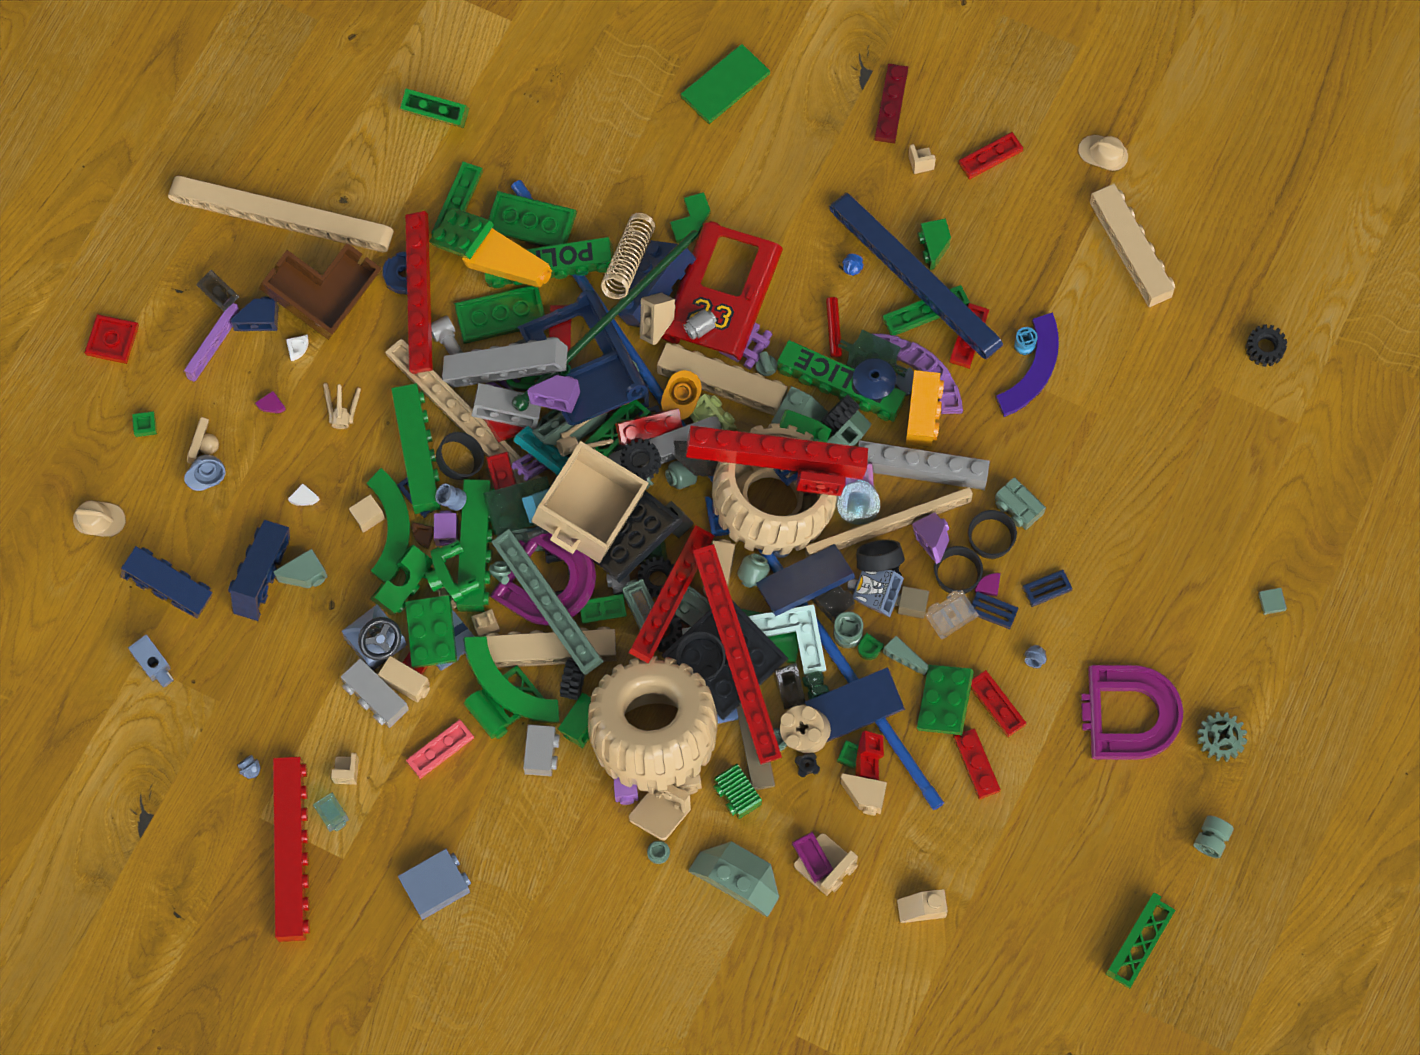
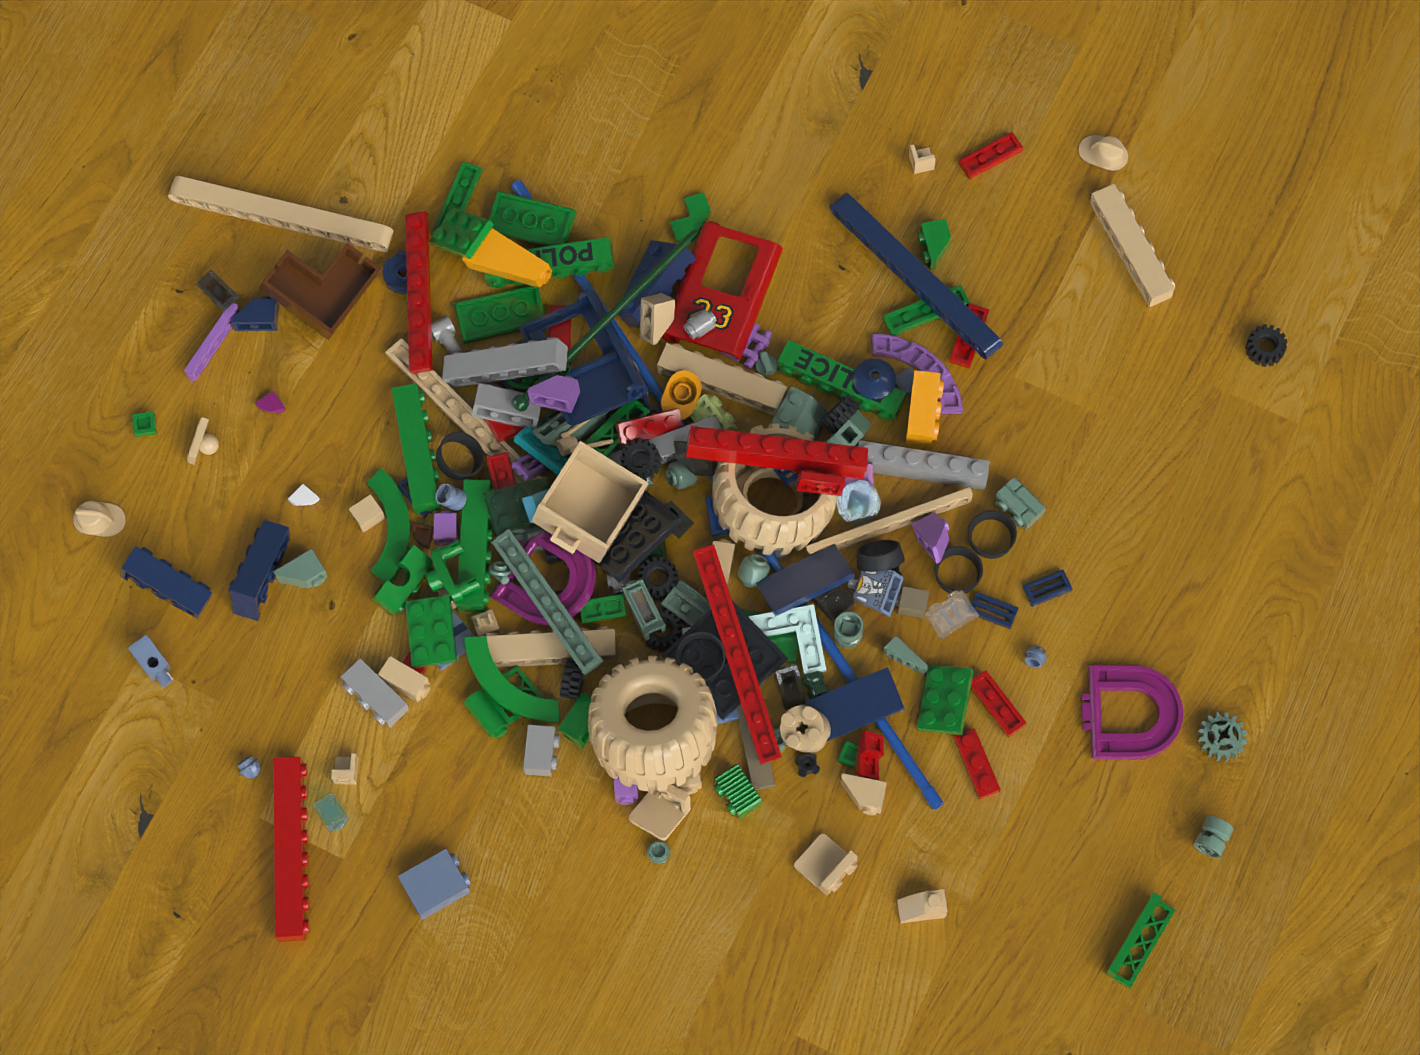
red tile [84,314,139,364] -> none
sand blue hat [184,454,226,491] -> none
white tile [286,335,309,361] -> none
tan plant [323,383,361,429] -> none
piece [342,605,407,671] -> none
green brick [400,88,469,128] -> none
coral tile [406,719,474,779] -> none
tan piece [601,213,655,299] -> none
red plate [628,525,714,664] -> none
green tile [681,44,770,124] -> none
sand green wedge [689,841,779,917] -> none
green slope [780,409,832,443] -> none
magenta tile [792,832,834,884] -> none
red axle [826,297,842,358] -> none
clear green plate [838,330,908,378] -> none
blue plate [842,254,864,276] -> none
green tile [858,632,885,660] -> none
dark red plate [875,63,909,144] -> none
magenta tile [975,573,1001,596] -> none
dark purple tile [996,312,1059,417] -> none
dark azure wheel [1014,327,1038,355] -> none
sand green tile [1258,588,1287,615] -> none

